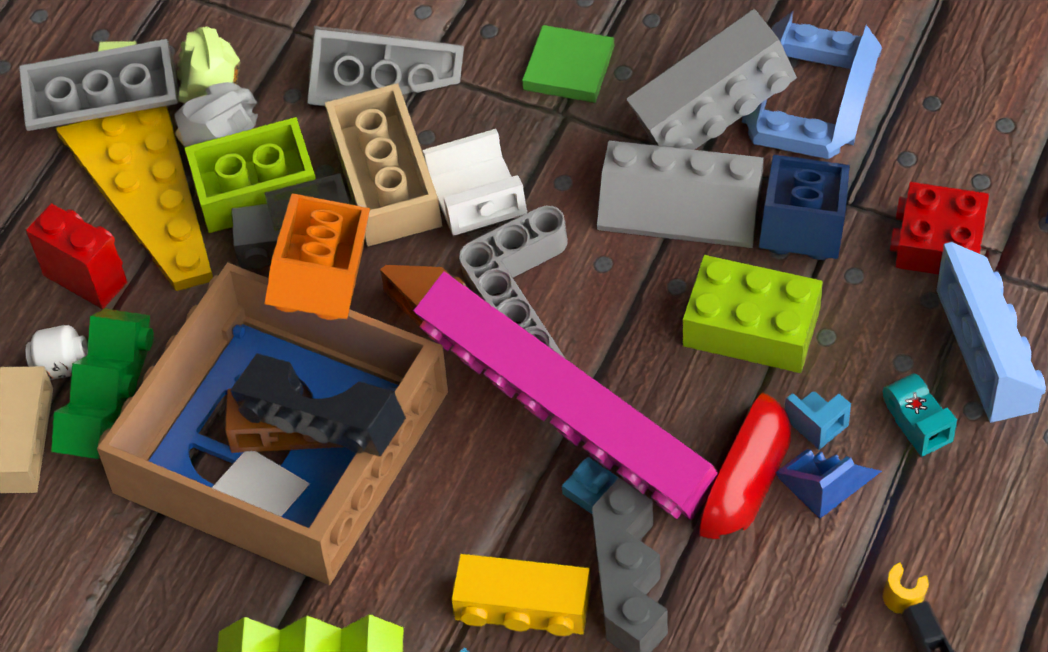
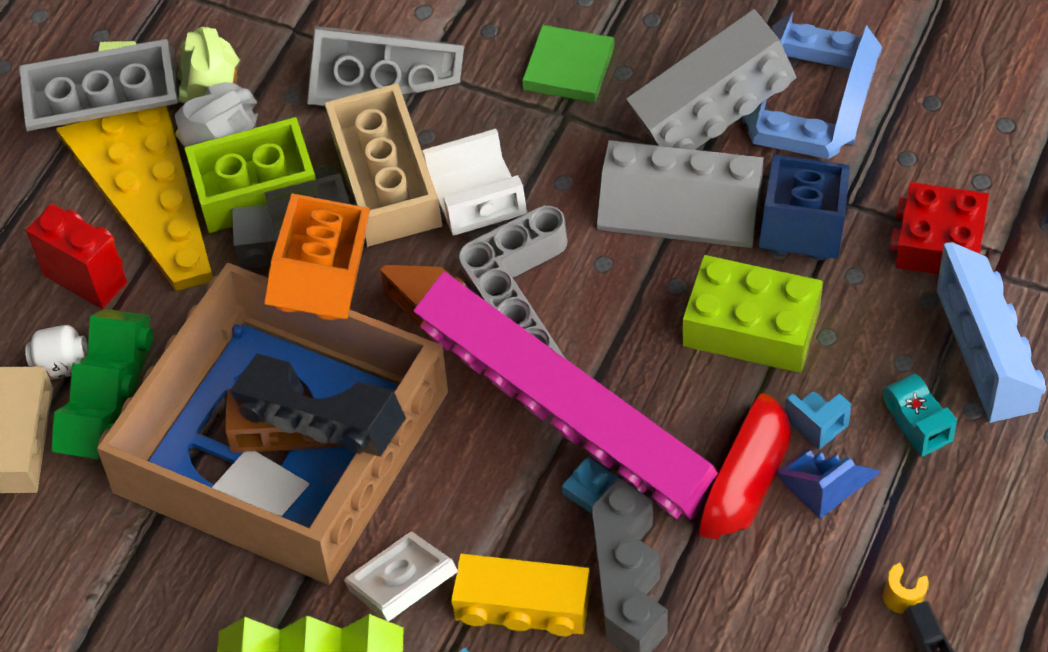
none -> white tile [344,532,458,621]

